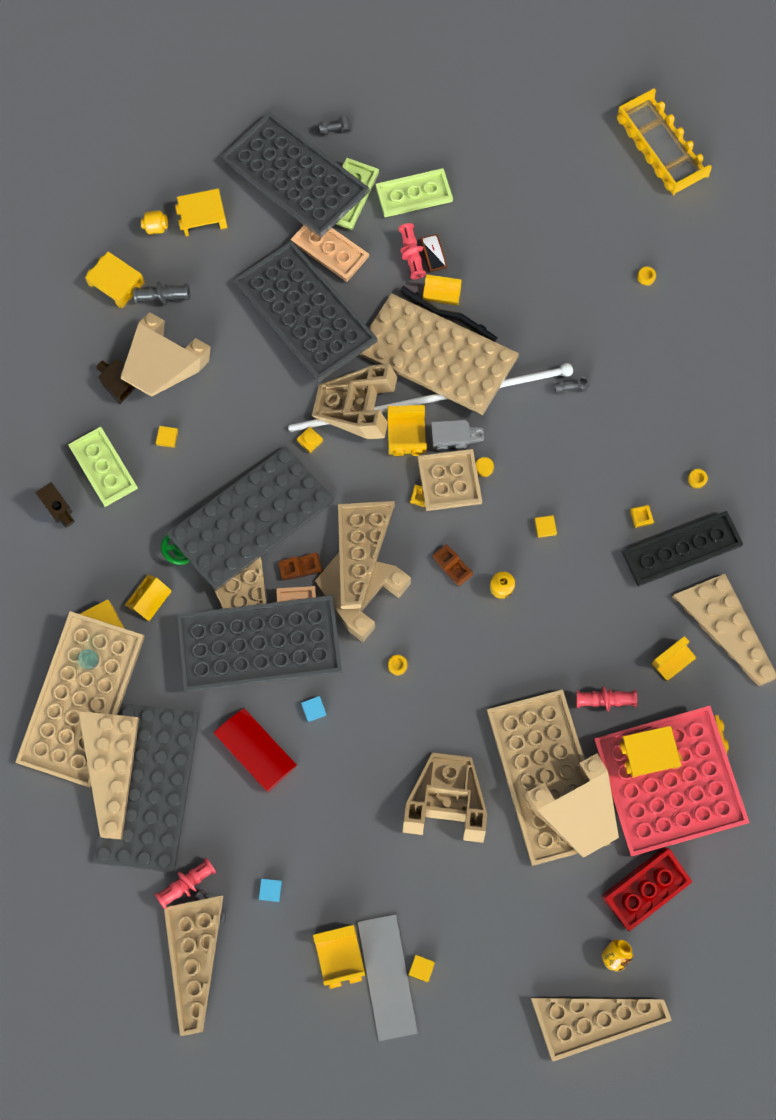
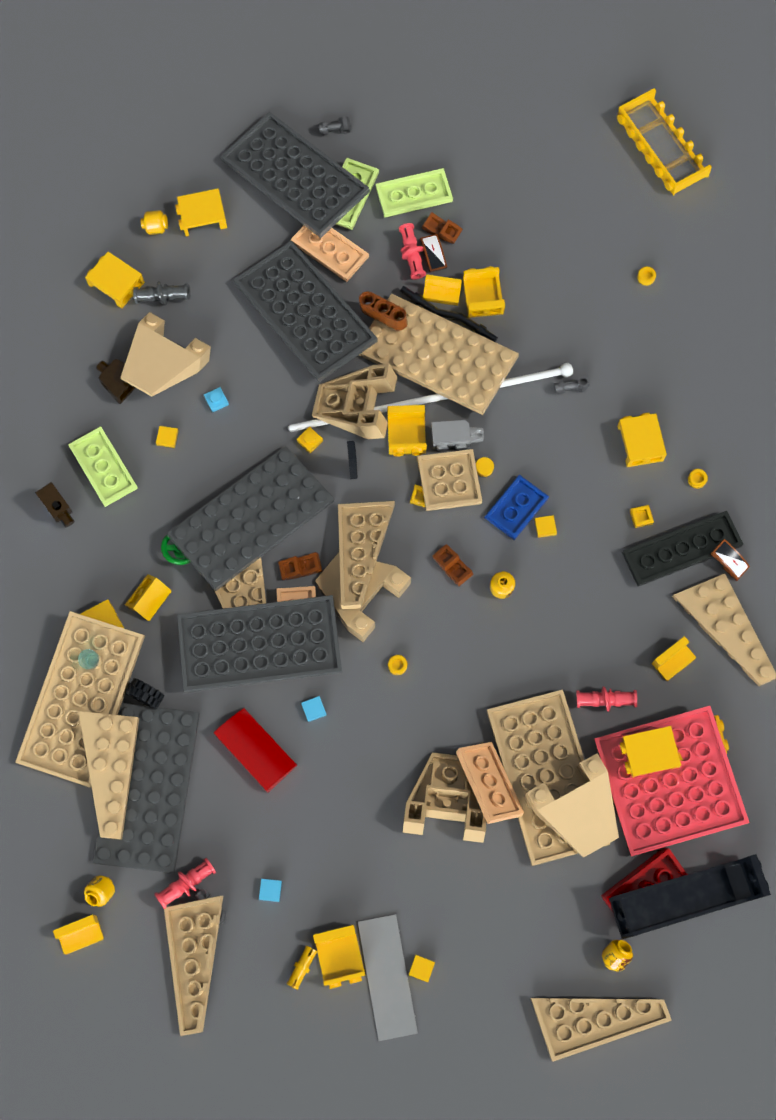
none -> yellow panel [53,914,104,955]
none -> yellow head [84,875,115,907]
none -> black tyre [126,678,165,710]
none -> medium azure plate [204,387,229,413]
none -> yellow pin [286,945,317,990]
none -> black tile [347,441,358,479]
none -> dark orange beam [359,291,408,331]
none -> dark orange slope [422,212,463,244]
none -> light nougat plate [456,742,524,824]
none -> yellow panel [463,266,505,318]
none -> blue tile [485,475,549,541]
none -> black panel [609,854,771,939]
none -> yellow panel [617,413,667,467]
none -> slope [710,539,750,581]

